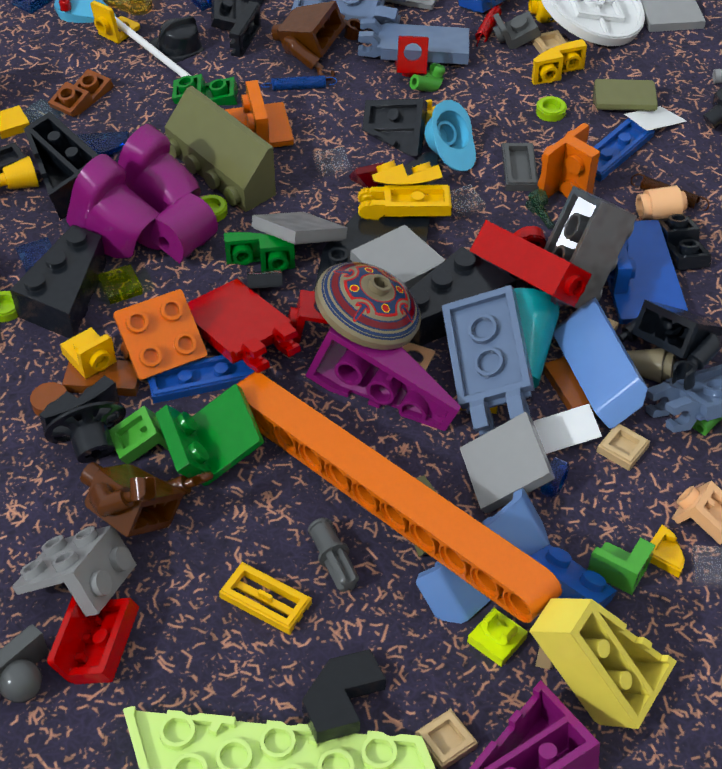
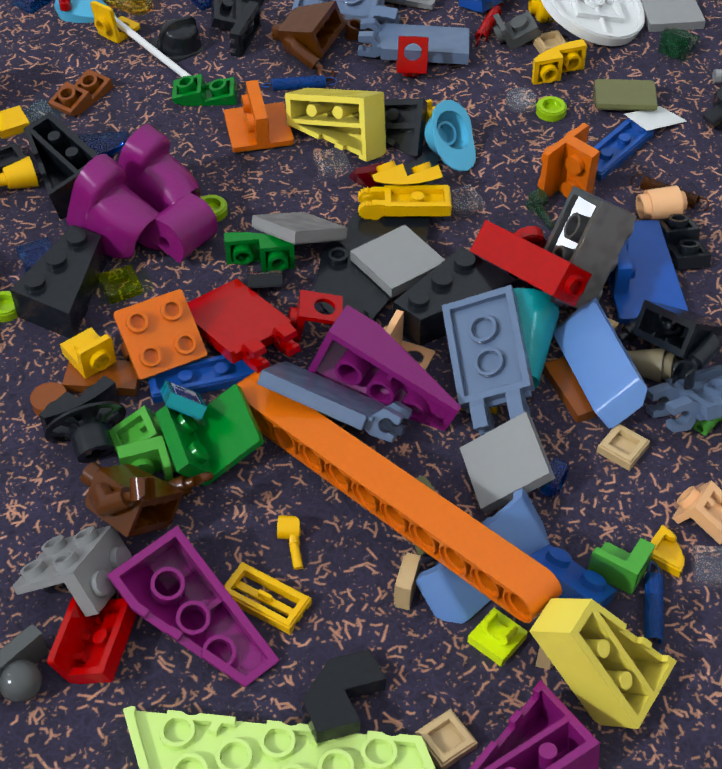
olive slope [165,86,276,212] -> none
dark grey axle [308,517,359,592] -> none
dish [315,262,421,350] -> none
bright green arm [410,63,445,92] -> none
dark grey tile [501,143,538,191] -> none
white sticker [533,404,602,454] -> none
none -> magenta wedge [107,525,280,687]
none -> bright green bracket [116,435,177,481]
none -> teal tile [160,380,207,420]
none -> sand blue tile [257,361,413,443]
none -> yellow hand [277,515,304,570]
none -> light yellow wedge [285,88,386,162]
none -> tan tile [394,552,421,610]
none -> clear tile [506,87,537,114]
none -> blue piece [644,561,664,654]
none -> clear green bracket [658,28,700,61]

